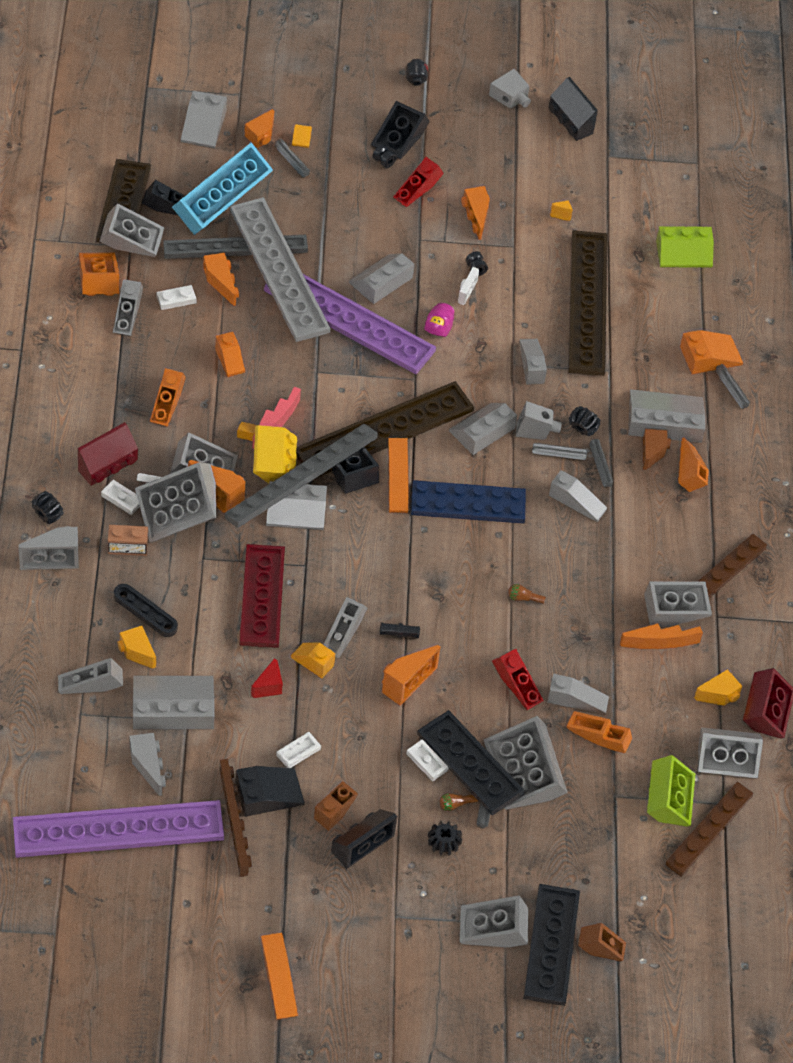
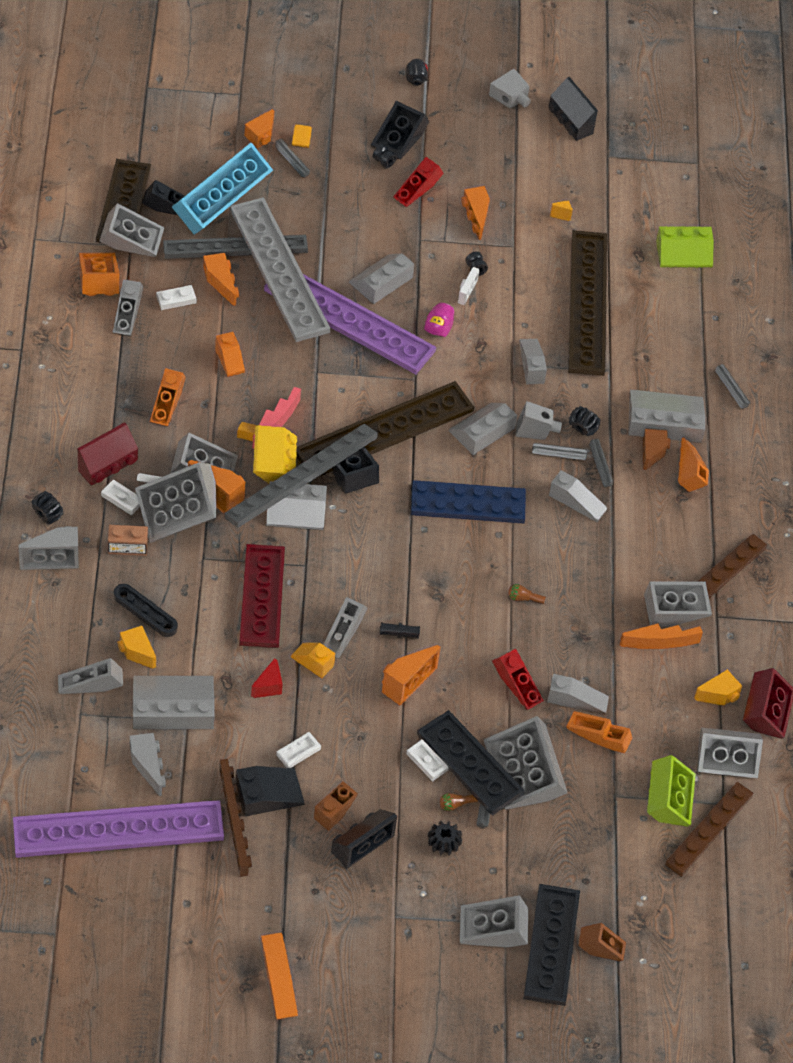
light grey slope [181,91,227,149] -> none
orange slope [388,438,408,513] -> none
orange slope [680,330,743,374] -> none

